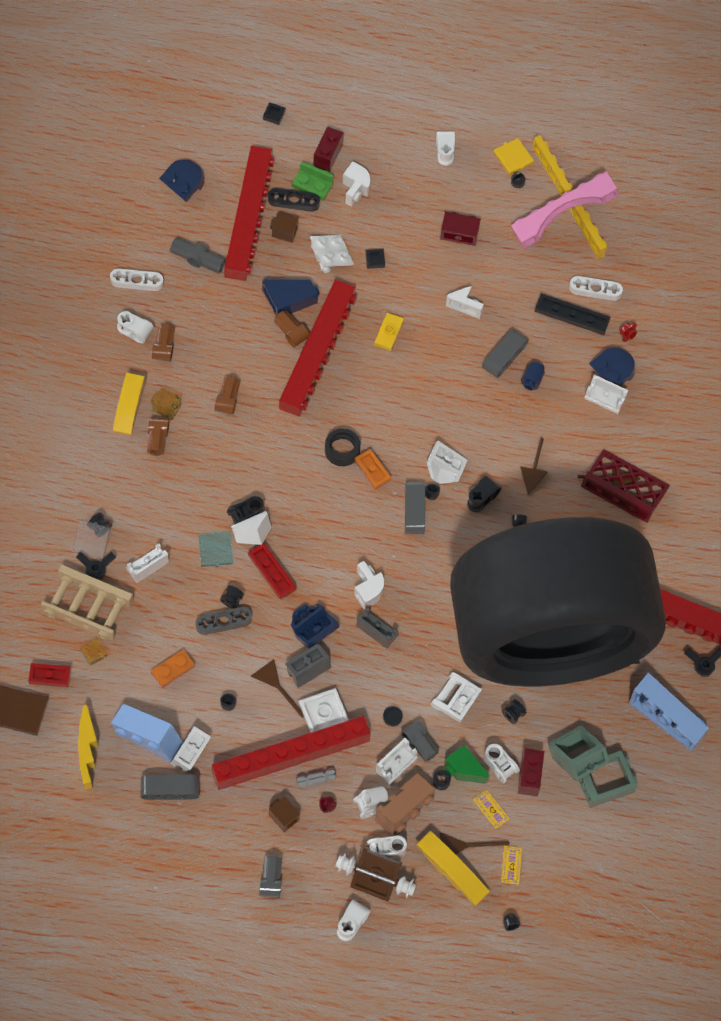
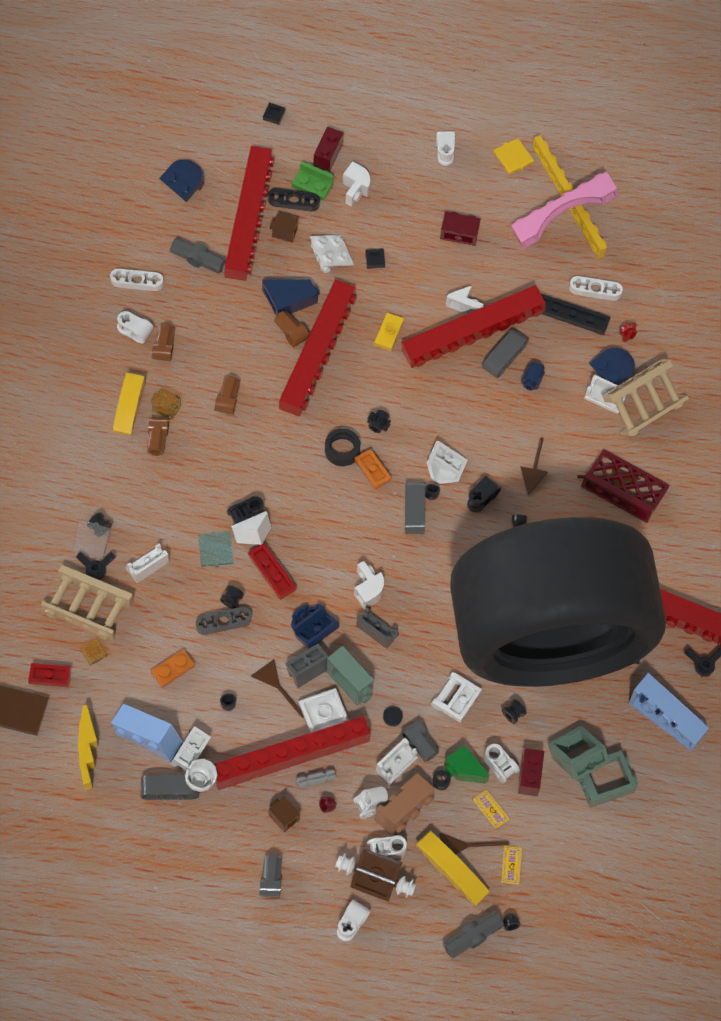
black hinge [511,172,526,188] -> none
none -> white hair [185,759,217,792]
none -> sand green window [327,646,374,706]
none -> black gear [367,410,391,433]
none -> red brick [401,285,545,368]
none -> dark grey piece [443,910,504,959]
none -> tan fence [602,359,689,437]

